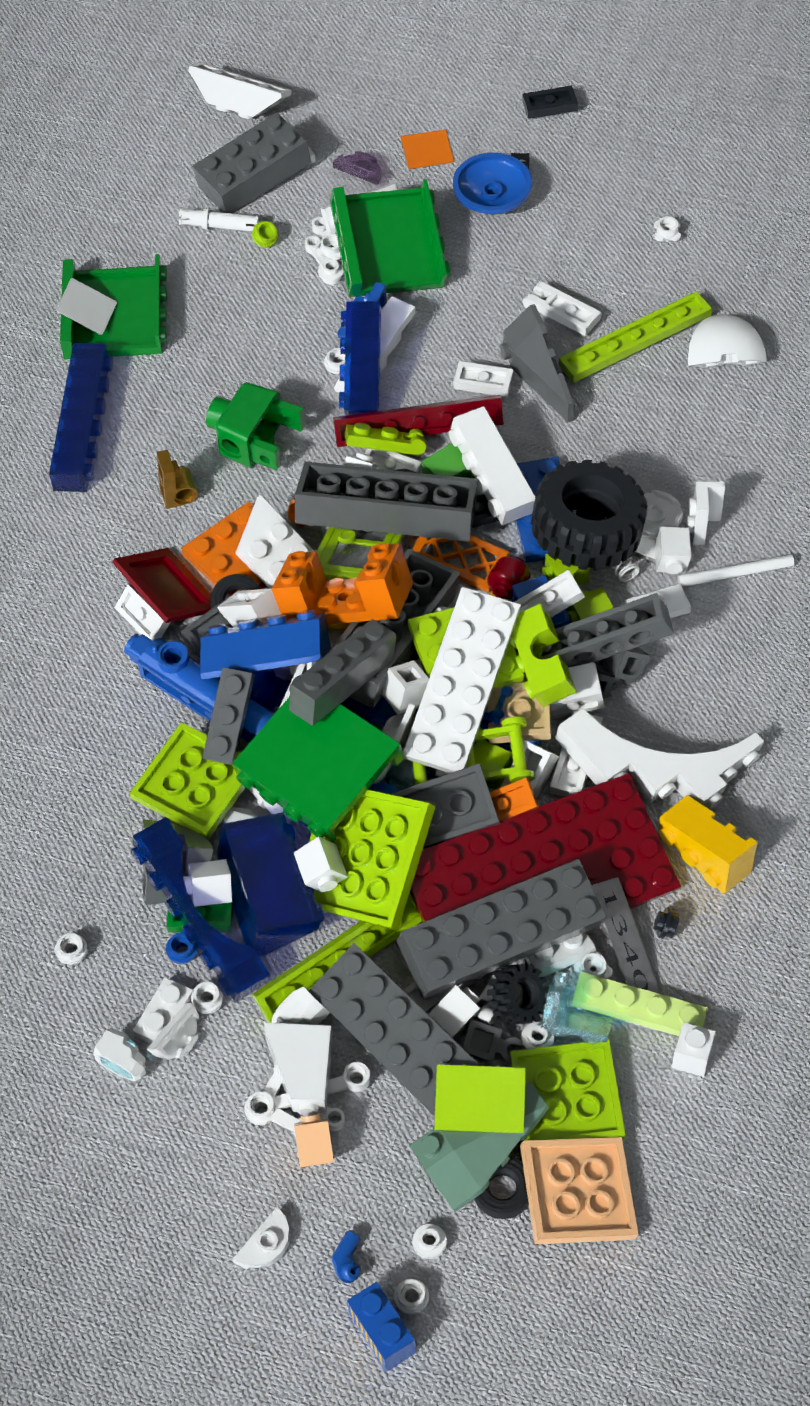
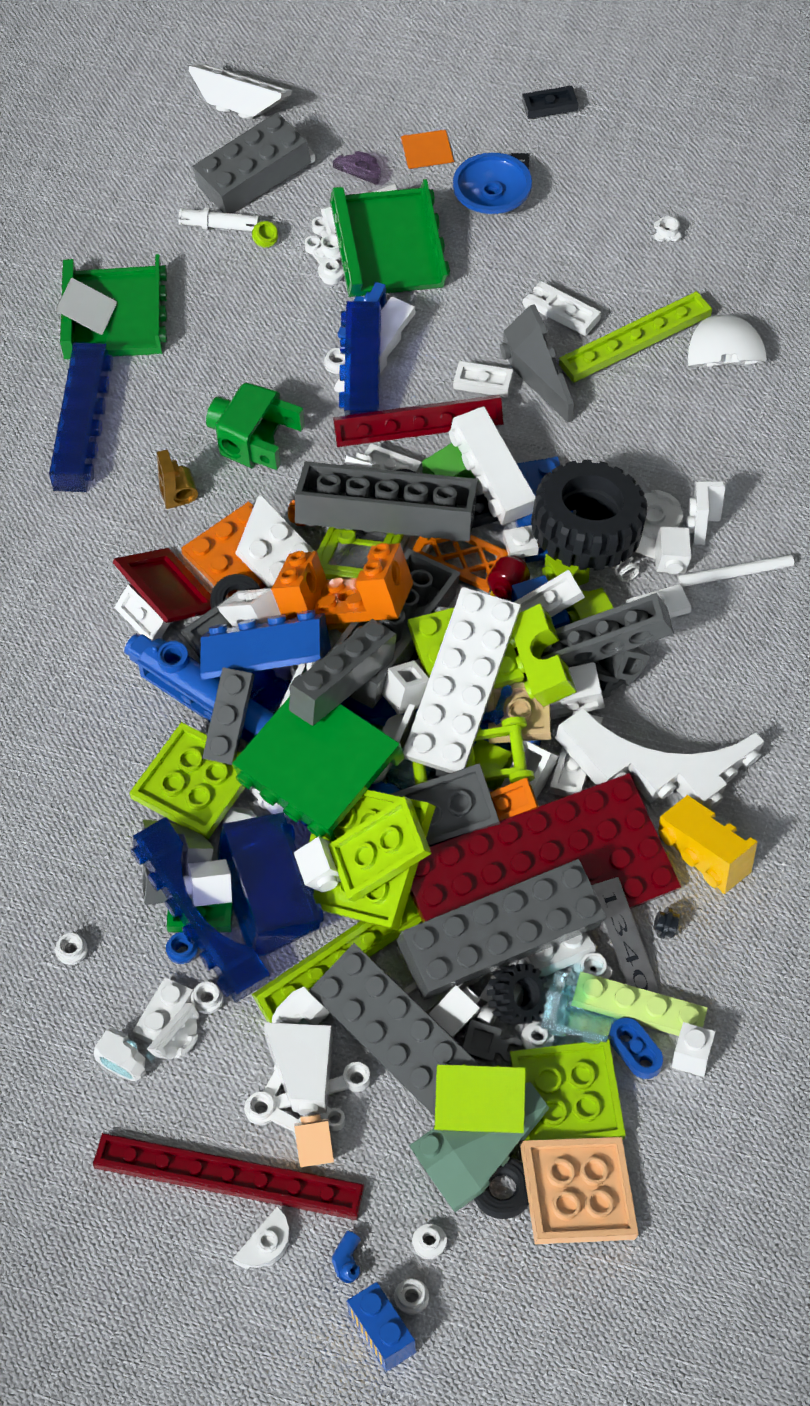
lime plate [345,423,426,455] -> none
none -> dark red tile [93,1133,365,1220]
none -> lime plate [328,796,432,902]
none -> white plate [503,525,541,558]
none -> blue plate [609,1018,663,1079]

